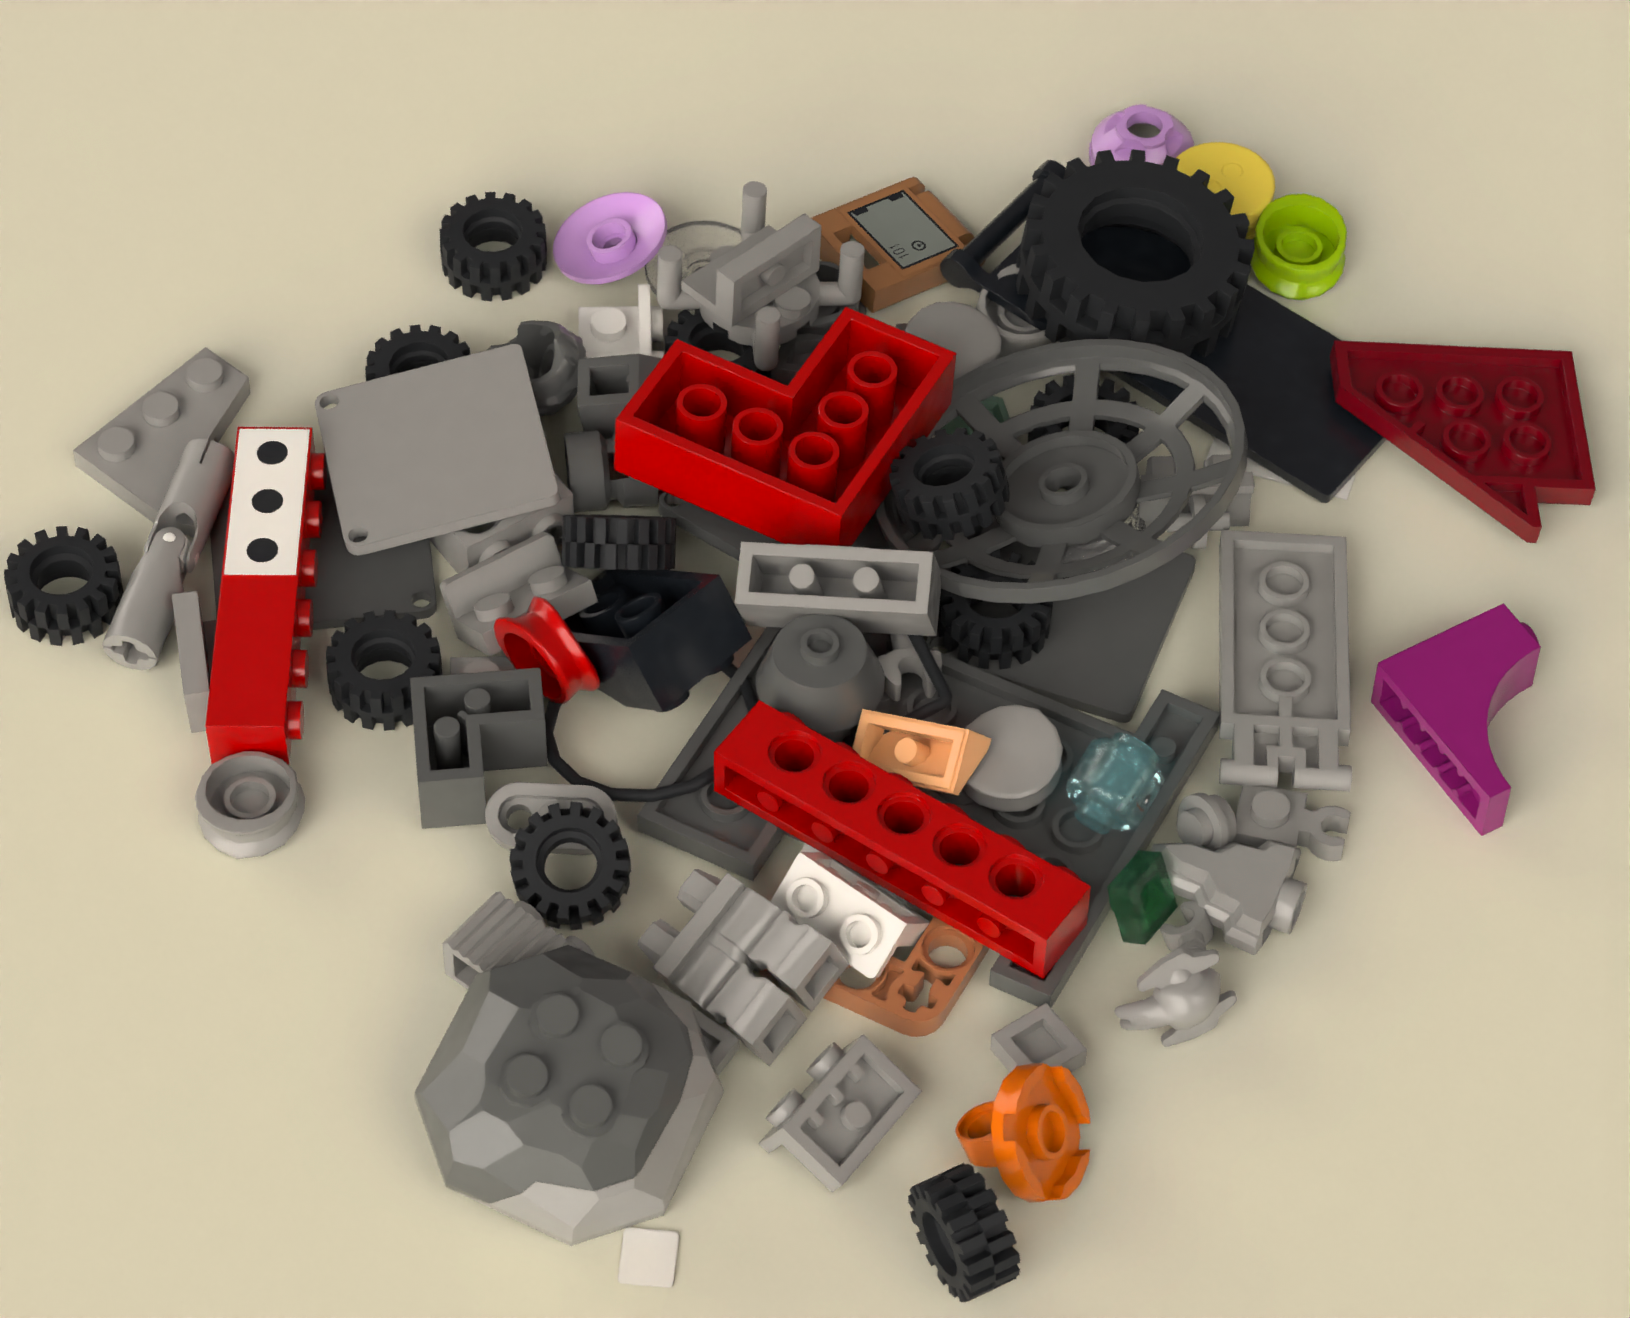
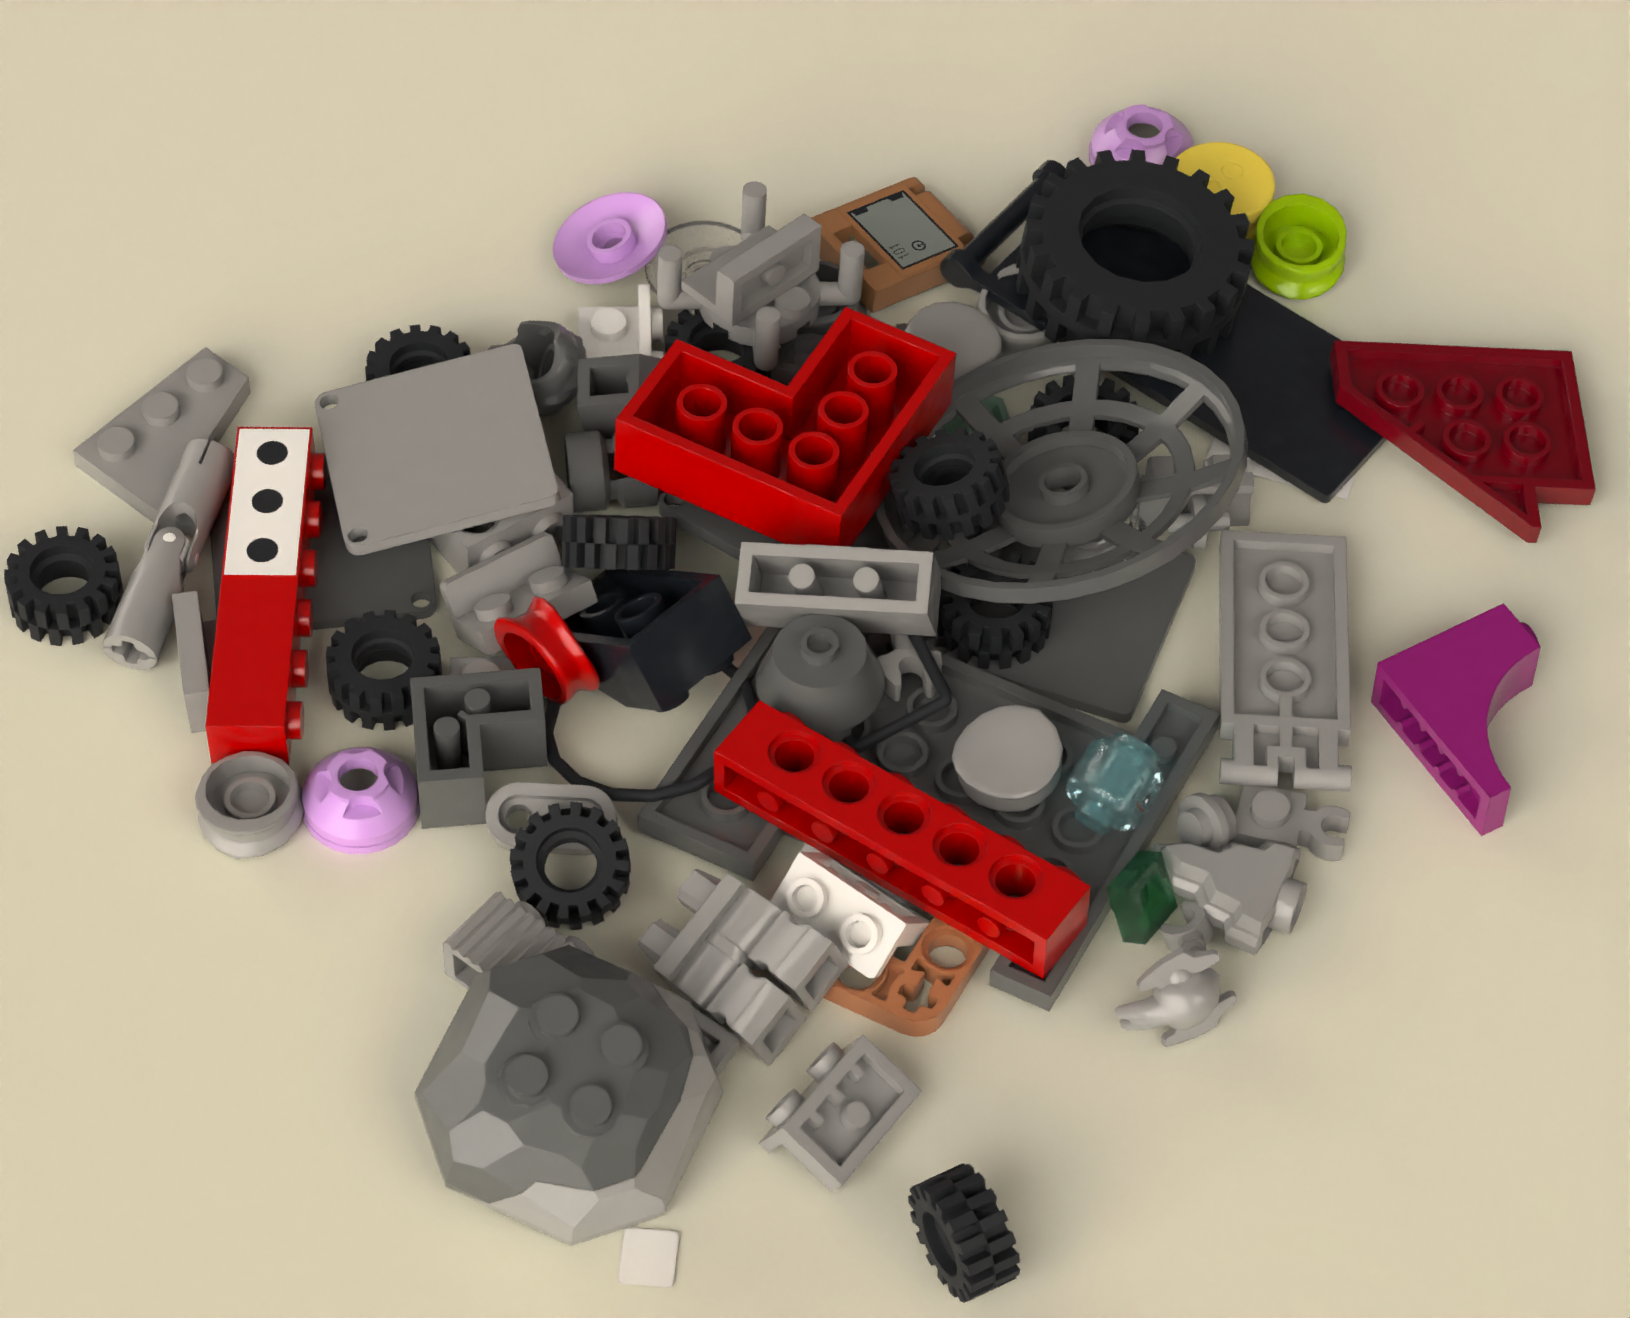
black tyre [440,192,547,301] -> none
light nougat slope [852,709,992,796] -> none
orange tile [955,1063,1090,1202] -> none
light grey plate [990,1003,1087,1073] -> none
none -> lavender piece [302,747,420,854]

